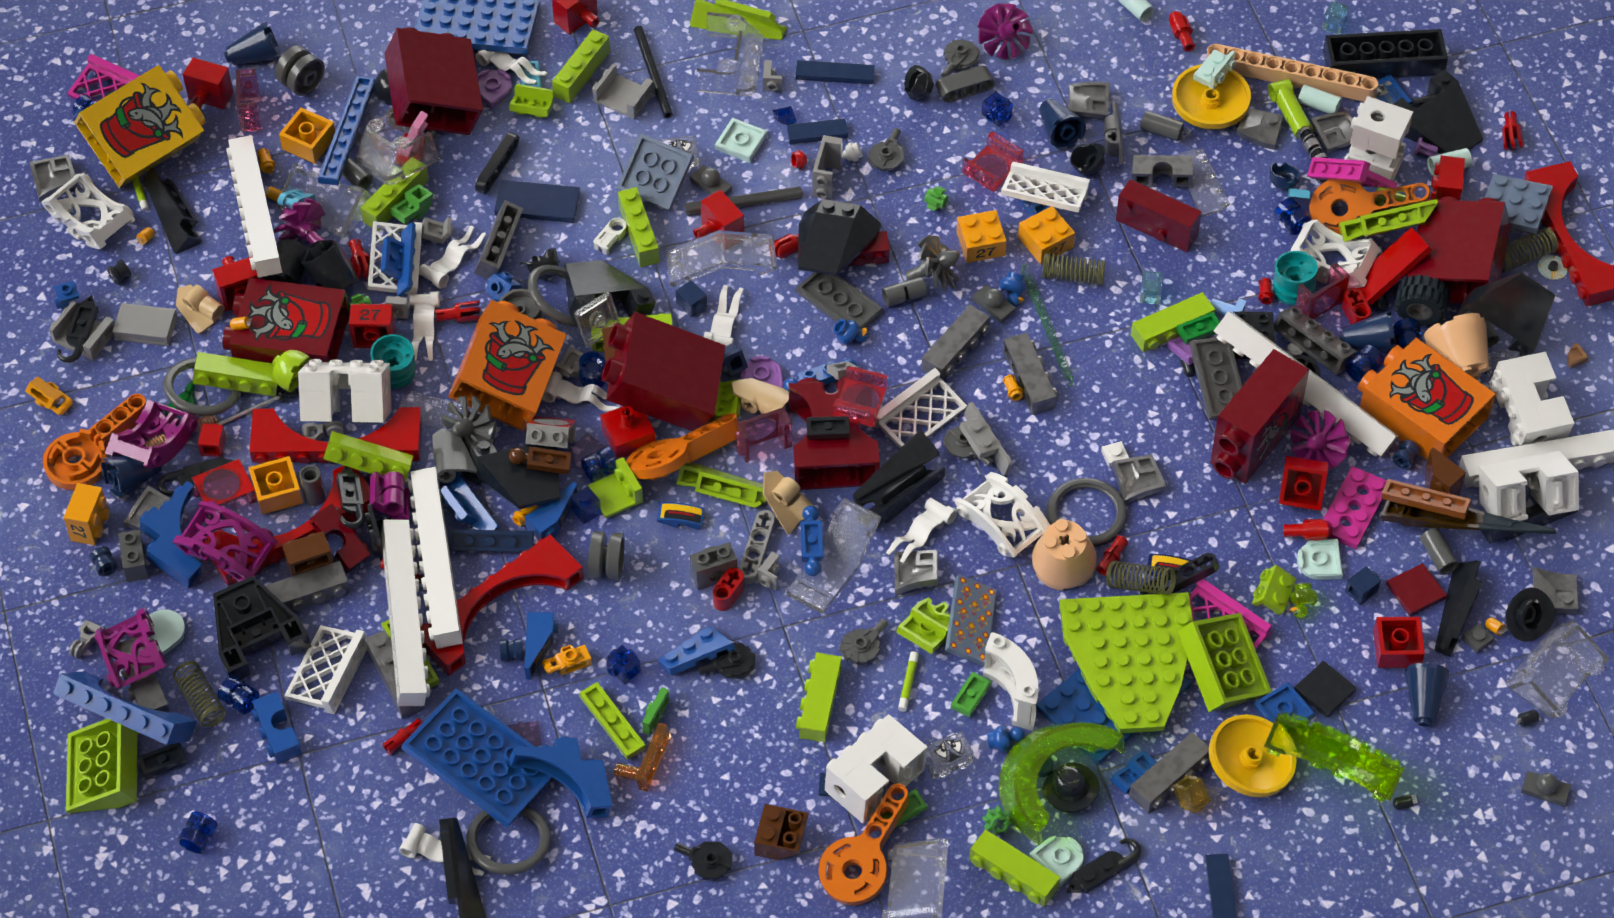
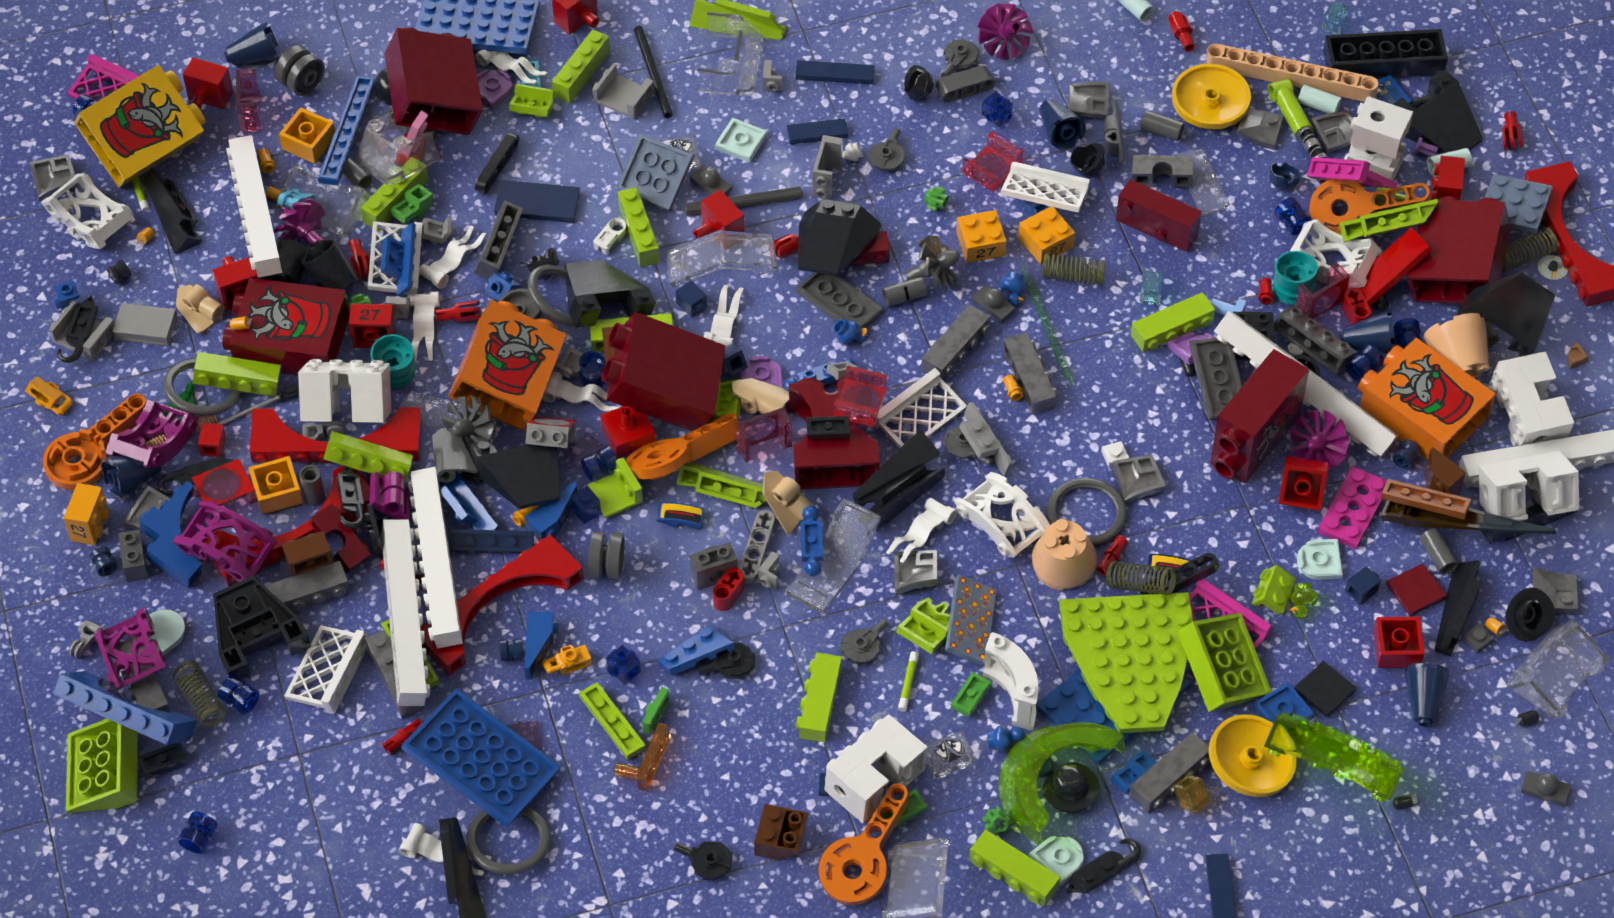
blue arch [251,691,302,764] -> none
lime cylinder [272,350,311,392] -> none
reddish brown plate [509,447,571,475] -> none
blue arch [509,736,612,818] -> none
clear plate [574,292,621,347] -> none
clear blue tile [773,106,797,125] -> none
red plate [791,150,807,169] -> none
green plate [1176,312,1220,345] -> none
light aqua bracket [1193,49,1236,89] -> none
red arm [1283,519,1333,541] -> none
medium azure tile [1287,188,1310,199] -> none
black wheel [1394,275,1450,326] -> none

